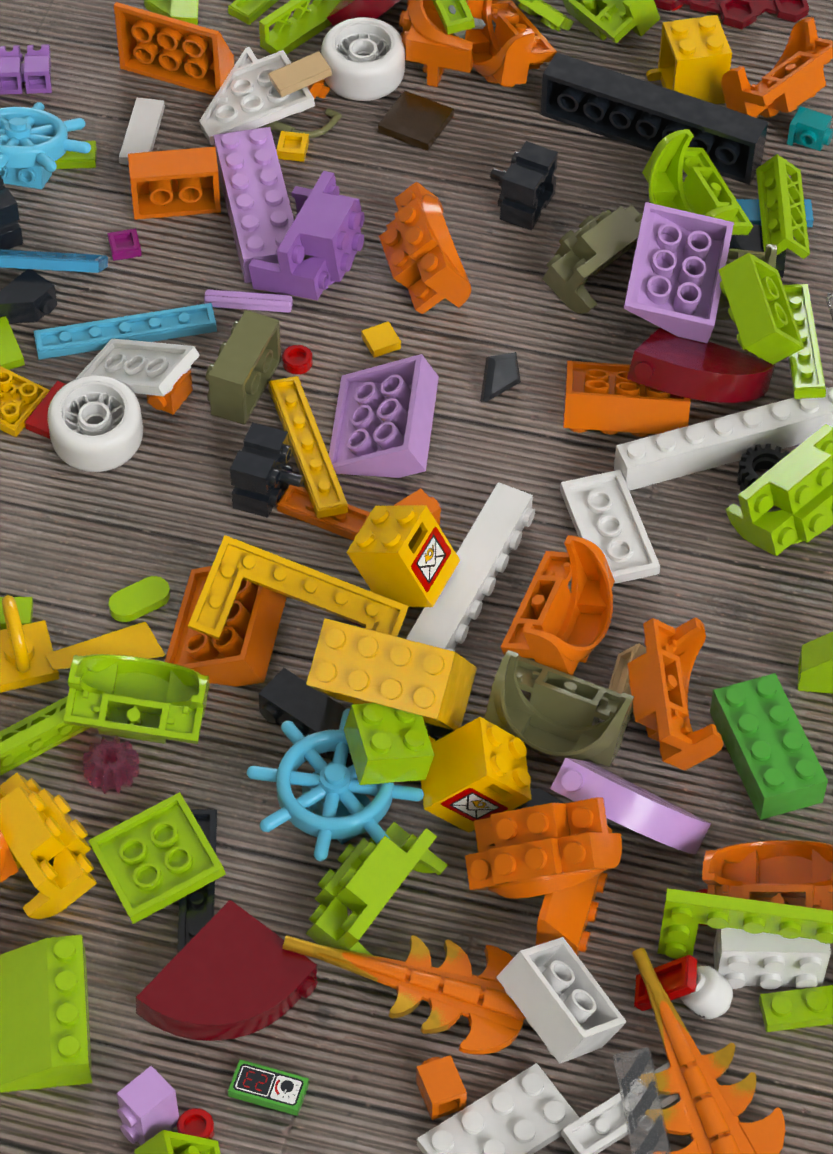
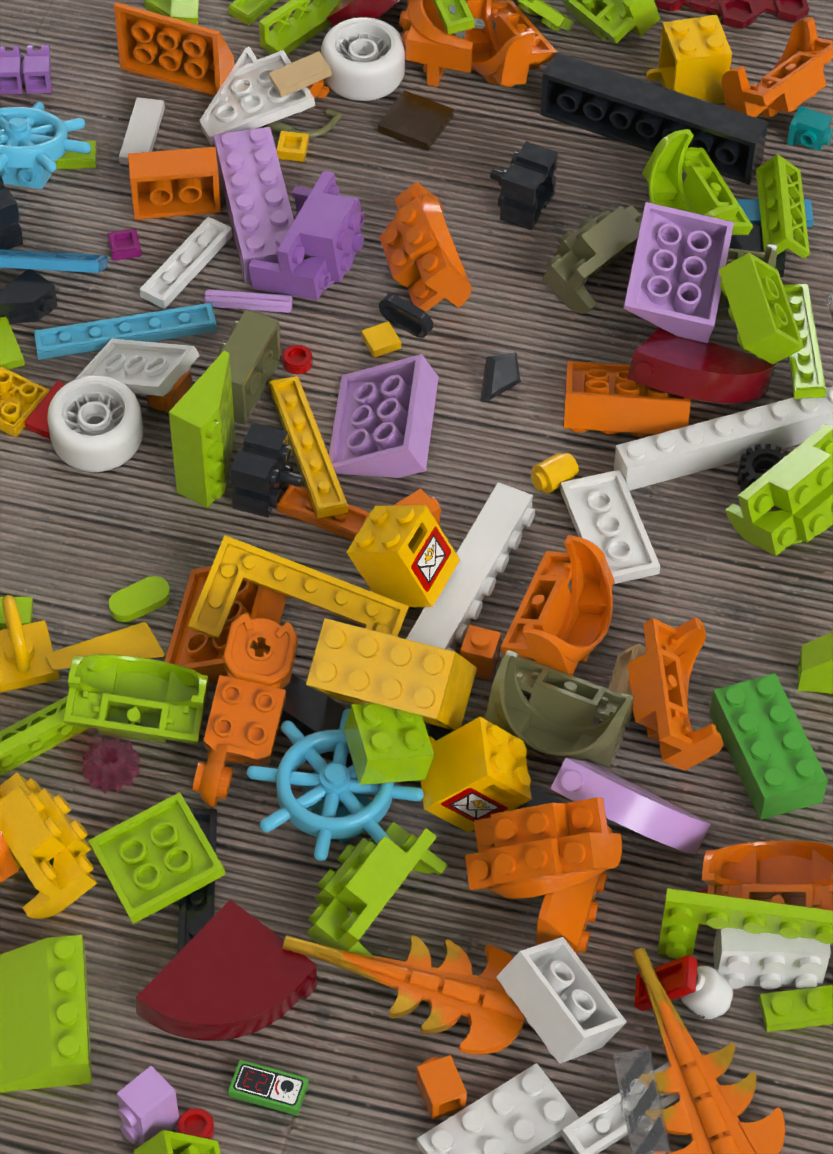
none -> white plate [139,217,233,309]
none -> lime slope [169,350,235,509]
none -> orange brick [192,612,298,809]
none -> black tile [379,294,433,338]
none -> orange brick [460,625,501,681]
none -> yellow brick [531,452,579,494]

